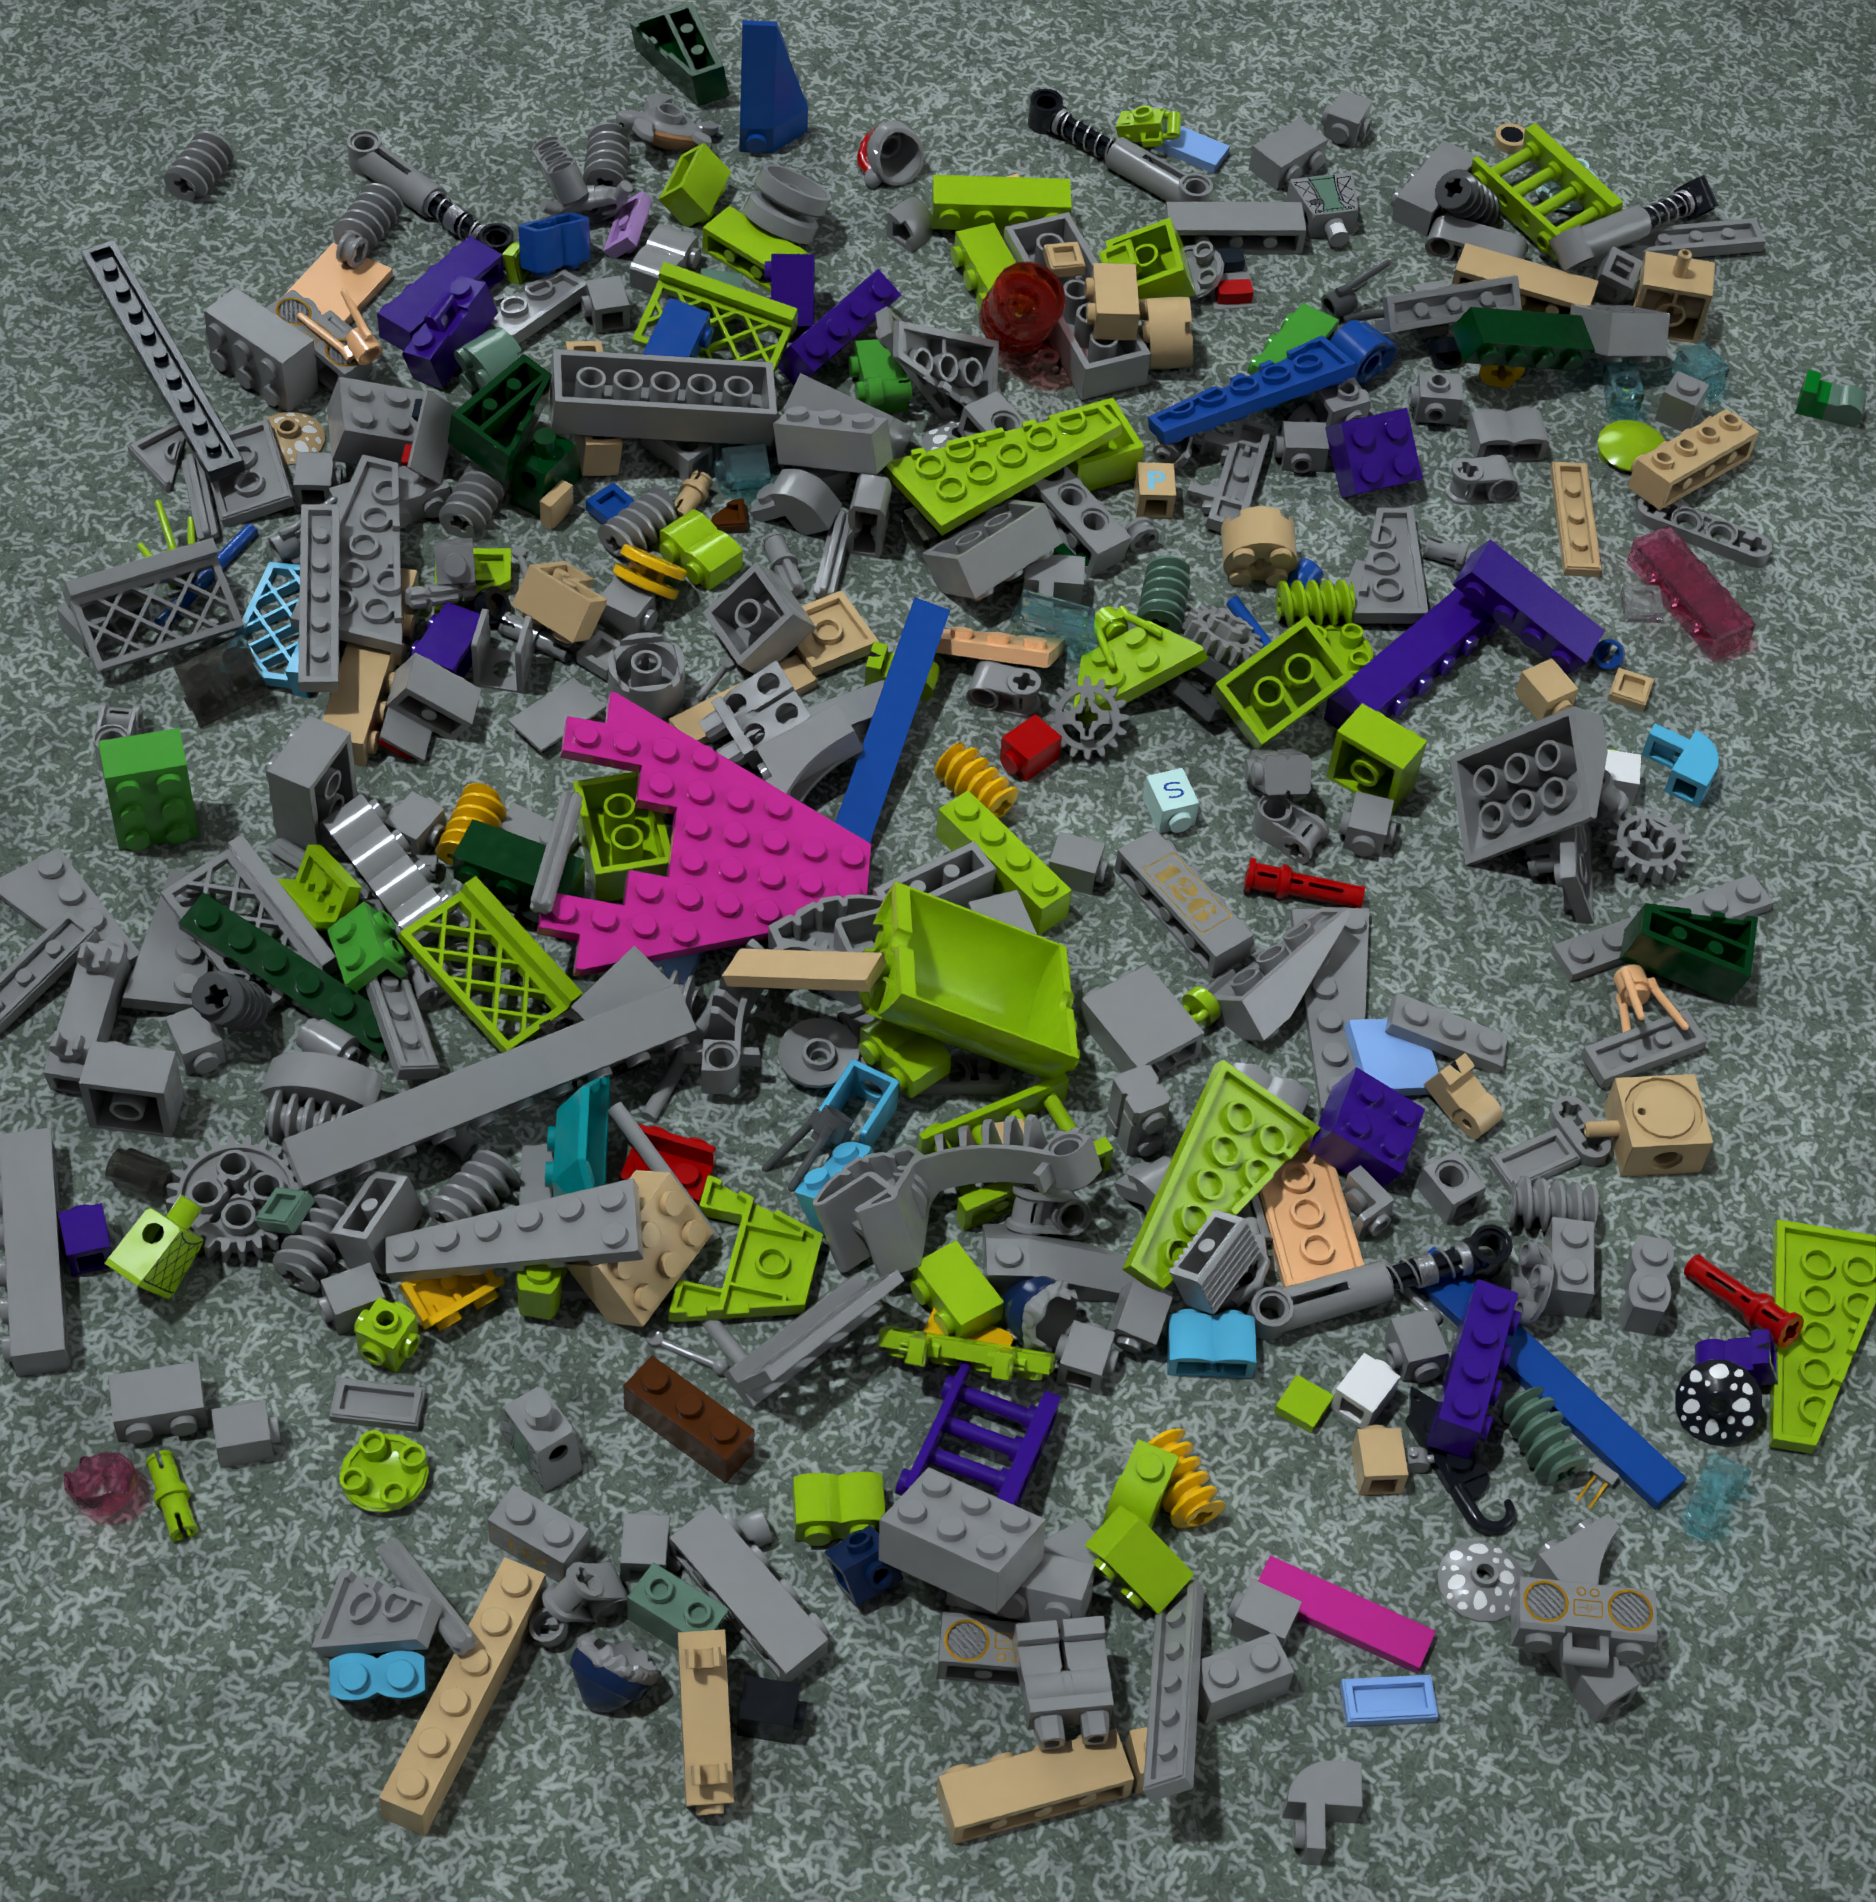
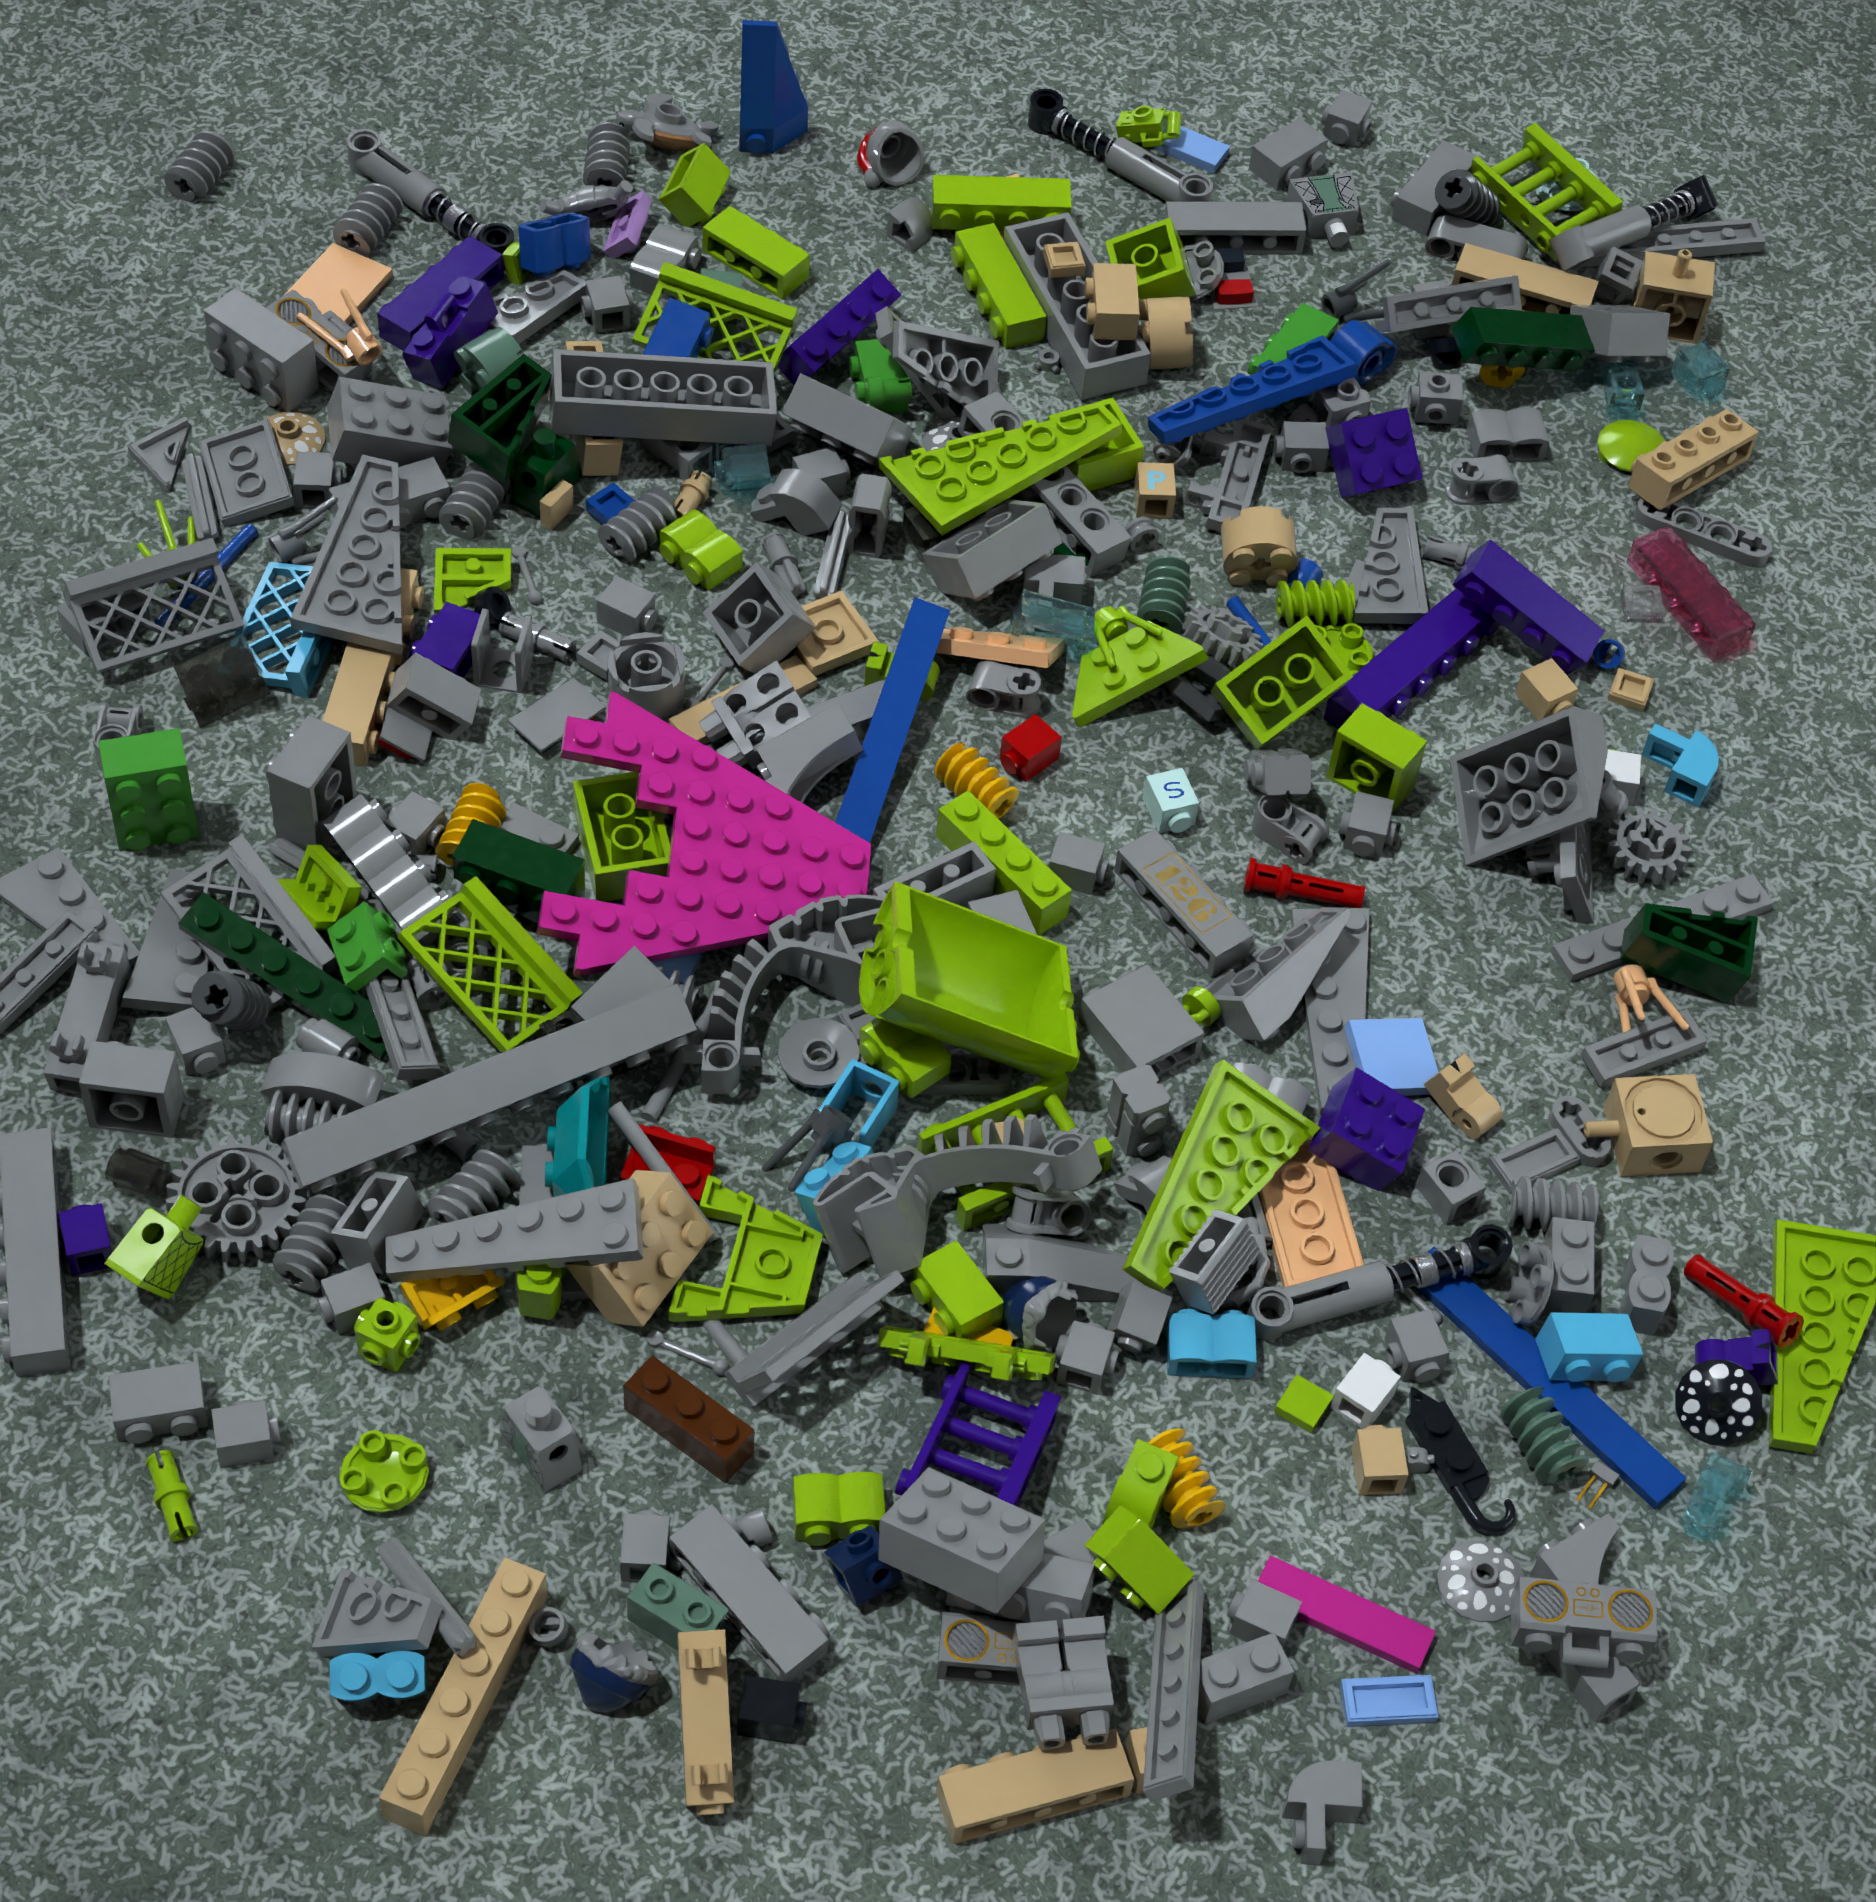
clear pink hair [63,1451,138,1517] -> none
plate [81,240,245,483] -> none
sand green tile [254,1187,315,1234] -> none
light grey plate [298,504,340,692] -> none
light grey tile [329,1378,426,1432] -> none
light grey bush [336,232,368,268] -> none
light grey piece [401,390,458,485] -> none
light grey axle [404,582,477,609] -> none
light grey brick [434,538,476,585] -> none
light grey brick [487,1485,590,1583] -> none
tan brick [512,561,608,644] -> none
light grey axle [530,790,583,915] -> none
light grey beam [532,136,588,204] -> none
light grey piece [542,1562,628,1624] -> none
yellow head [612,544,687,600] -> none
dark green wedge [630,2,730,106] -> none
reddish brown tile [711,498,747,534] -> none
tan tile [722,949,887,992] -> none
light grey wheel [743,163,832,244] -> none
dark purple brick [764,254,815,326] -> none
light grey brick [773,406,893,475] -> none
clear red wheel [978,262,1066,354] -> none
light grey gear [1046,676,1130,760] -> none
lime tile [1098,239,1142,274] -> none
light grey bracket [1343,1165,1394,1241] -> none
light grey plate [1385,992,1508,1074] -> none
dark purple brick [1426,1279,1521,1459] -> none
tan tile [1494,123,1525,154] -> none
tan tile [1550,462,1602,577] -> none
light grey brick [1655,371,1709,432] -> none
leg [1795,369,1866,427] -> none
none -> medium azure brick [1535,1312,1643,1382]

